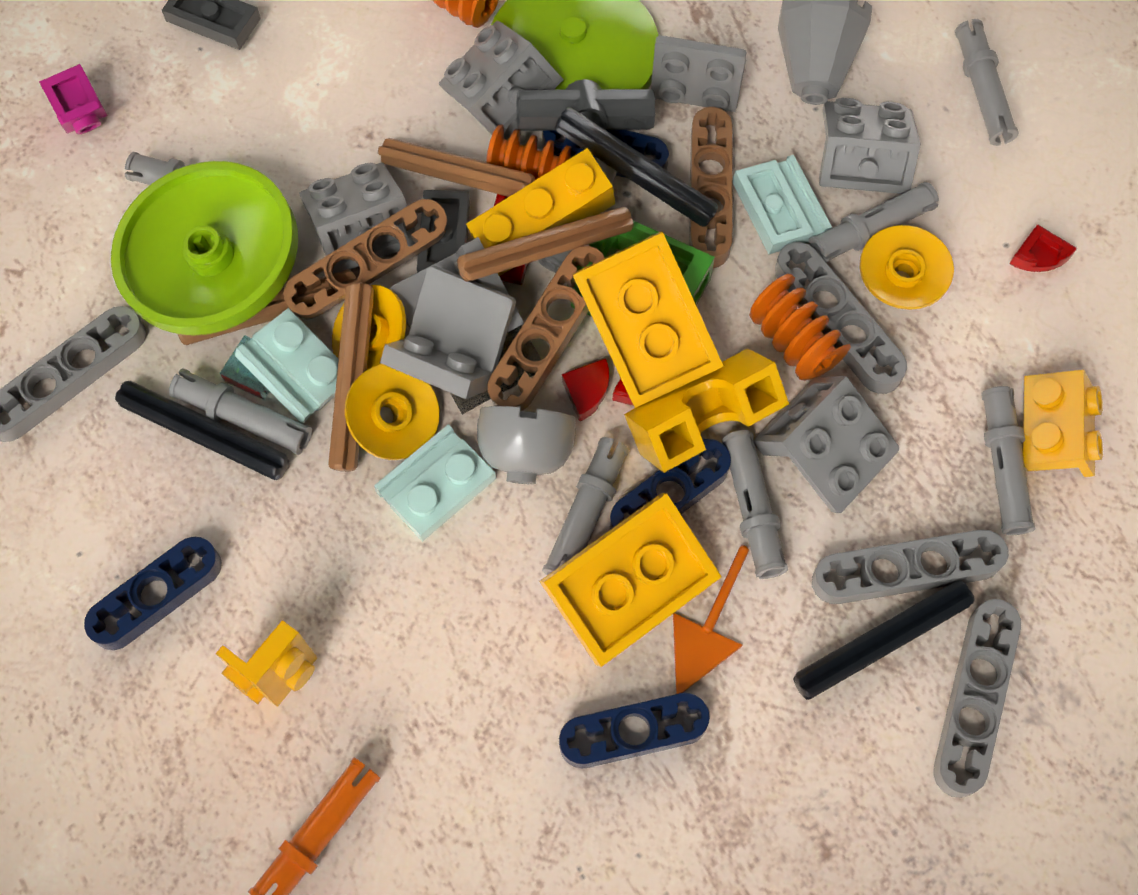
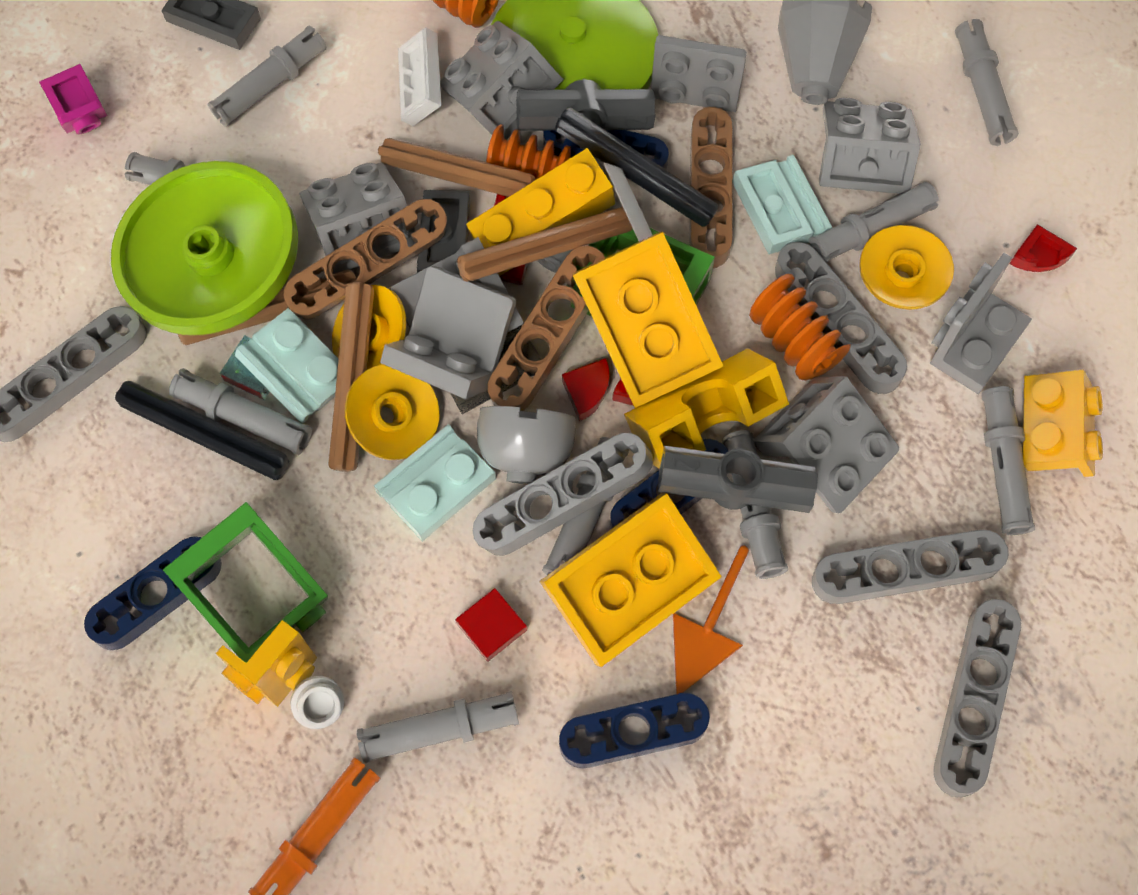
black axle [793,580,975,700] -> none
none -> bright green window [163,502,328,663]
none -> light grey pin [208,26,326,127]
none -> white plate [290,676,344,729]
none -> light grey pin [357,691,519,763]
none -> white plate [398,27,441,126]
none -> red tile [455,588,527,662]
none -> light grey beam [472,433,653,556]
none -> white sticker [603,163,652,242]
none -> dark grey piece [658,446,818,513]
none -> light grey bracket [930,253,1032,395]

